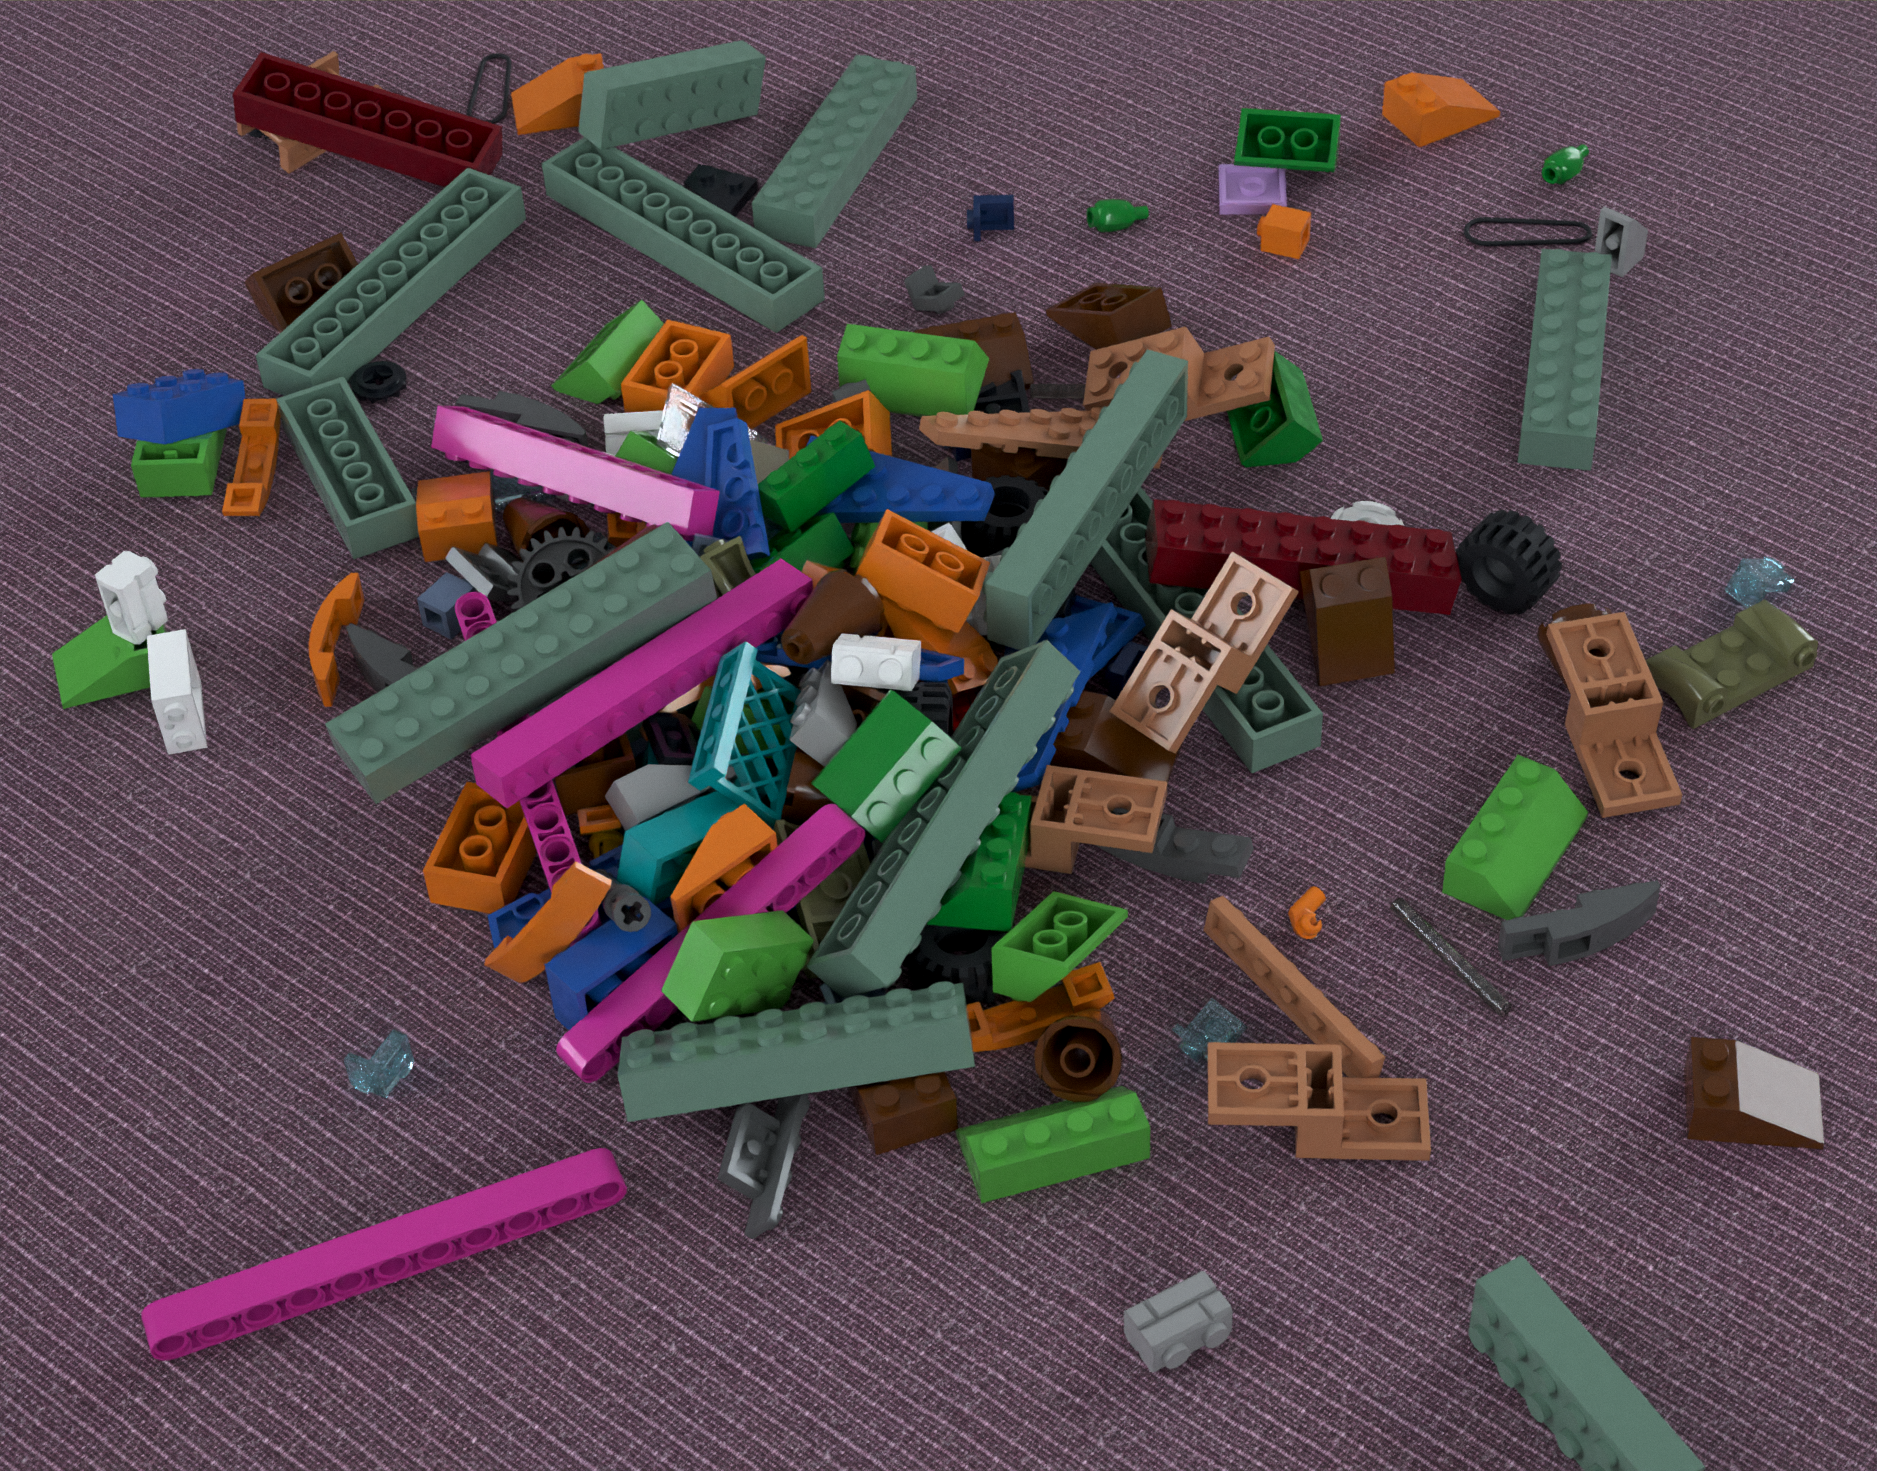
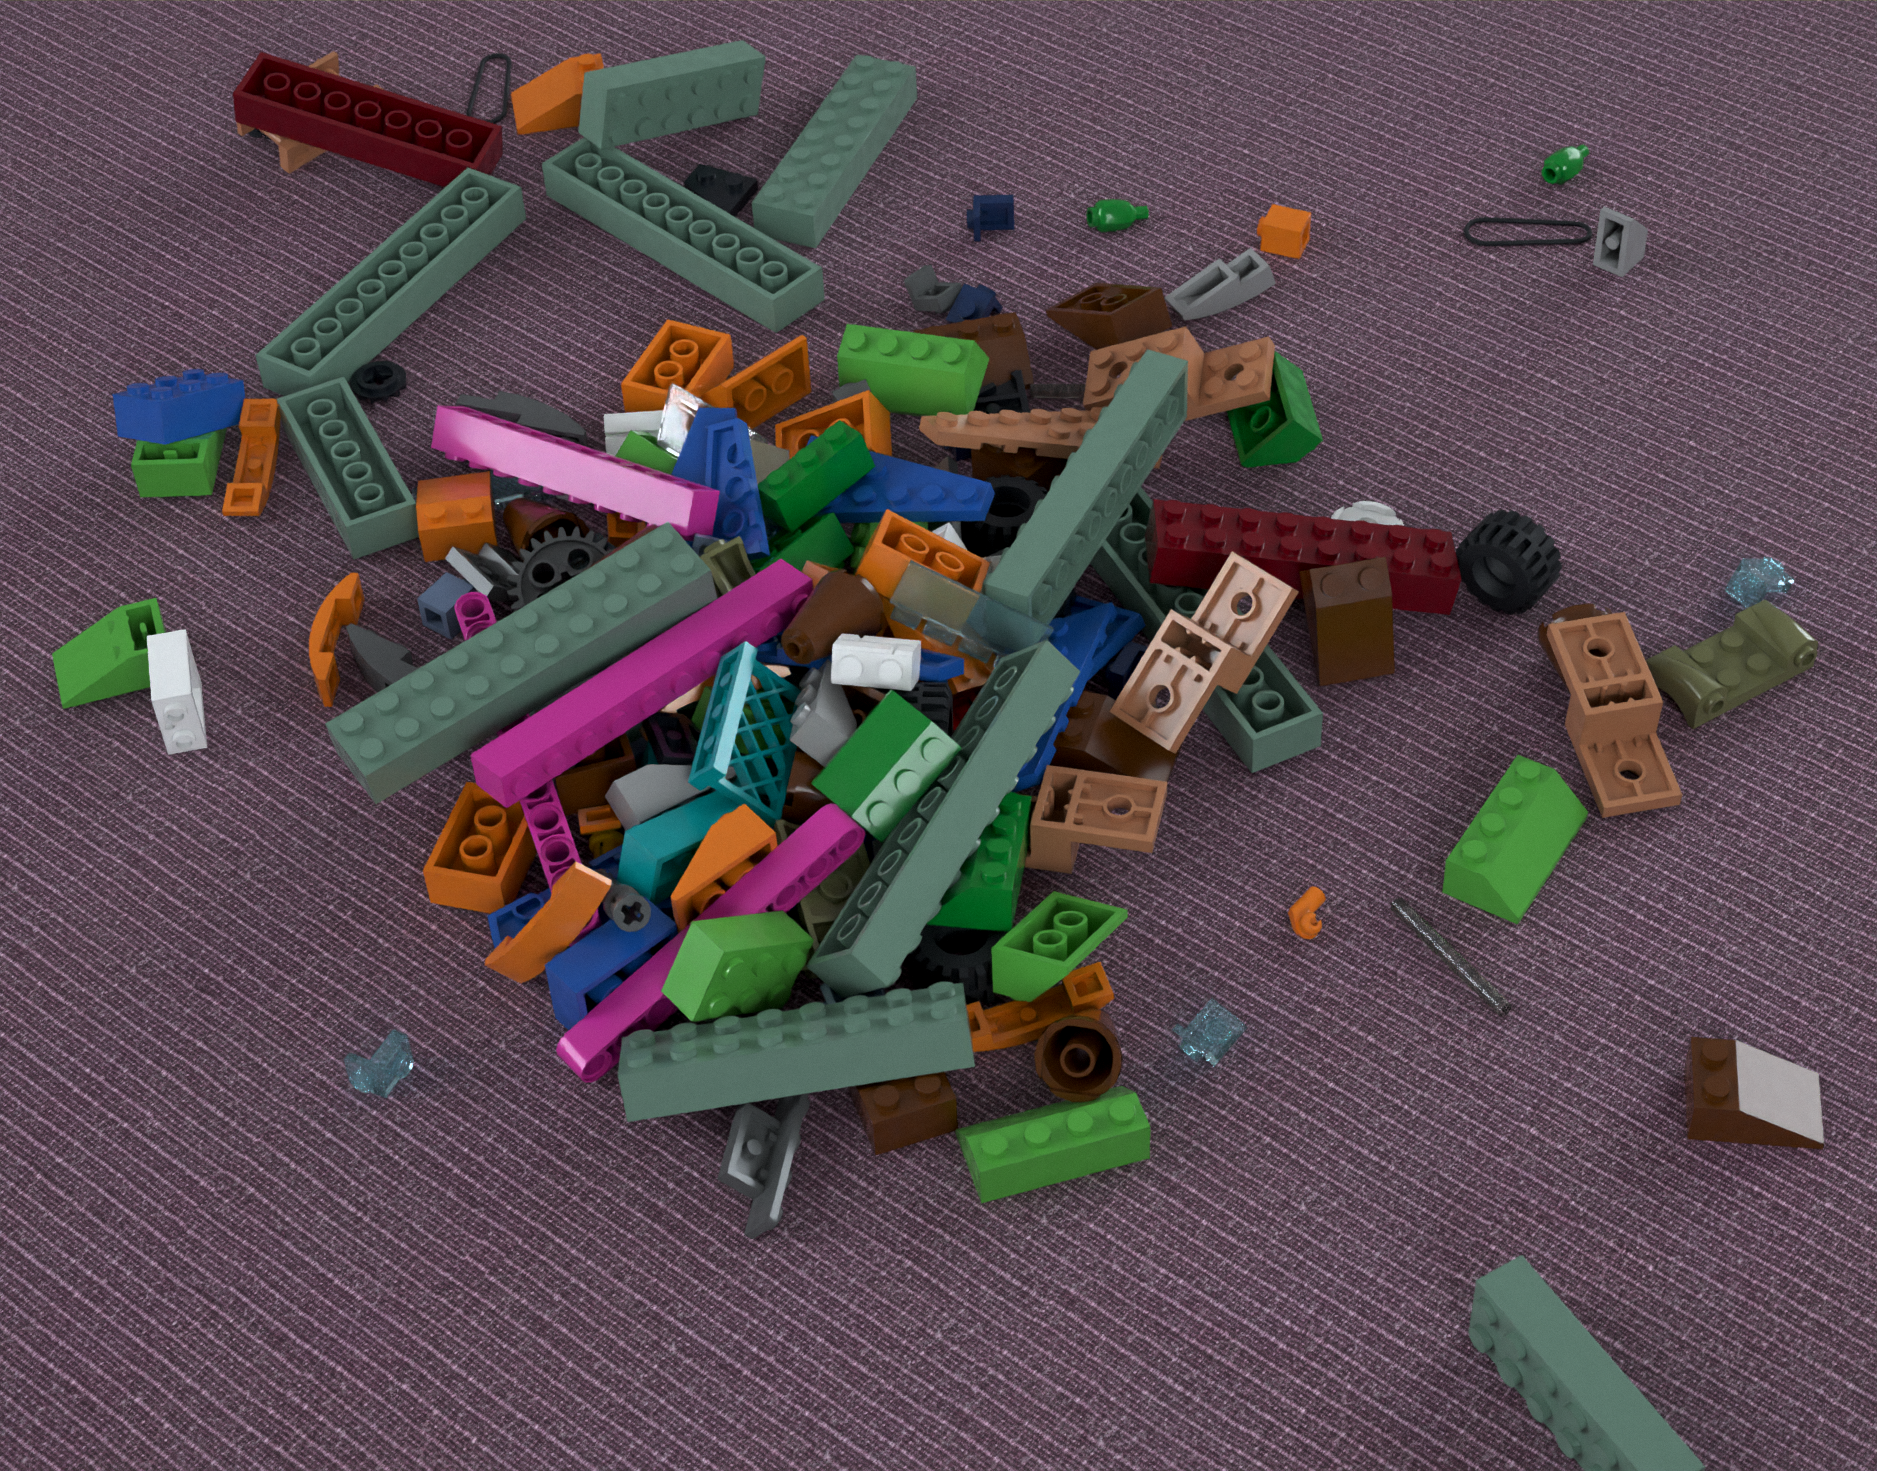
white brick [95,551,168,645] -> none
dark pink beam [141,1148,627,1361] -> none
reddish brown slope [244,232,358,333] -> none
bright green slope [551,300,664,404] -> none
dark grey slope [1096,808,1254,884] -> none
light grey brick [1124,1271,1233,1373] -> none
nougat plate [1203,896,1385,1078] -> none
nougat bracket [1208,1042,1431,1161] -> none
lavender tile [1218,164,1287,215] -> none
green slope [1234,108,1341,172] -> none
orange slope [1382,72,1500,148] -> none
dark grey slope [1498,880,1661,966] -> none
sand green brick [1517,249,1612,471] -> none
none -> clear light blue windscreen [890,560,1053,667]
none -> dark blue bracket [946,283,1003,324]
none -> light grey slope [1164,248,1276,321]

